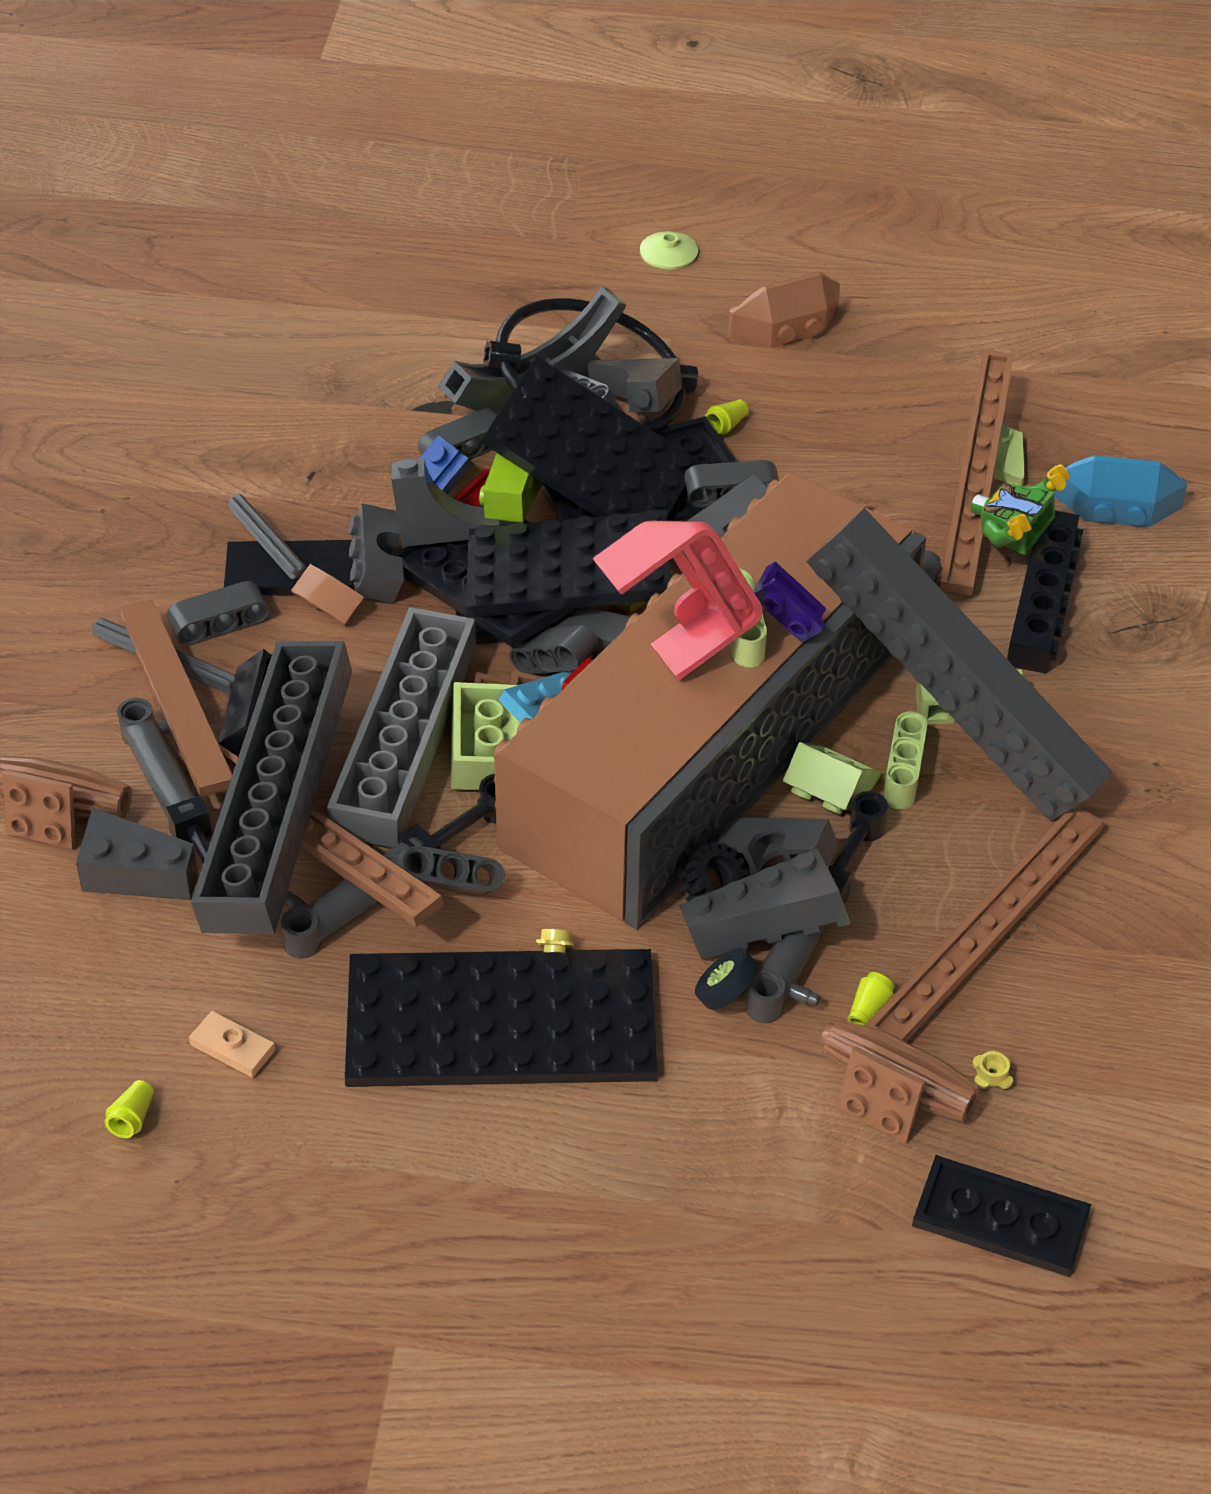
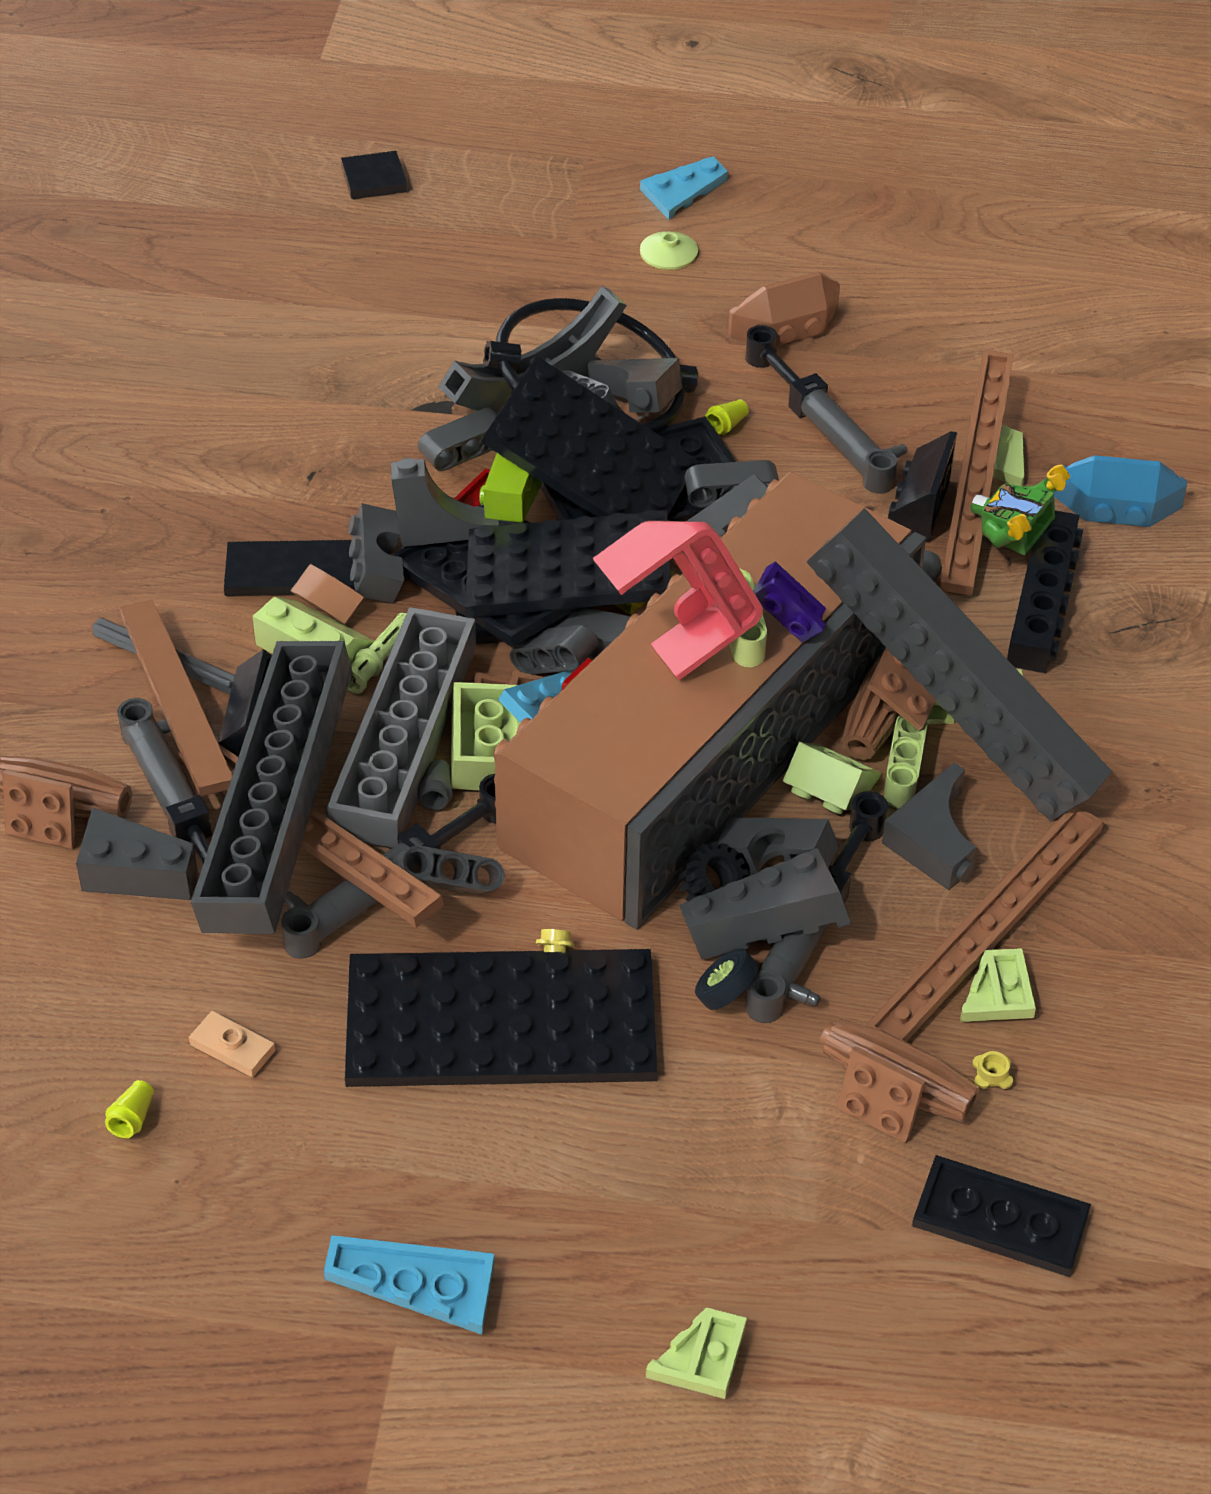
dark grey beam [166,581,270,646] -> none
dark grey axle [228,494,306,581] -> none
blue plate [419,435,474,495] -> none
neon yellow cone [847,972,895,1026] -> none
none -> yellowish green slope [252,597,374,664]
none -> medium azure wing [324,1235,495,1335]
none -> black tile [341,151,407,199]
none -> yellowish green pin [347,613,406,694]
none -> dark grey cone [418,760,453,810]
none -> medium azure wing [640,156,728,220]
none -> yellowish green wing [646,1307,747,1399]
none -> dark grey piece [745,325,908,494]
none -> nougat plate [841,647,936,760]
none -> dark grey arch [882,763,976,890]
none -> black slope [888,431,957,543]
none -> yellowish green wing [960,948,1036,1022]

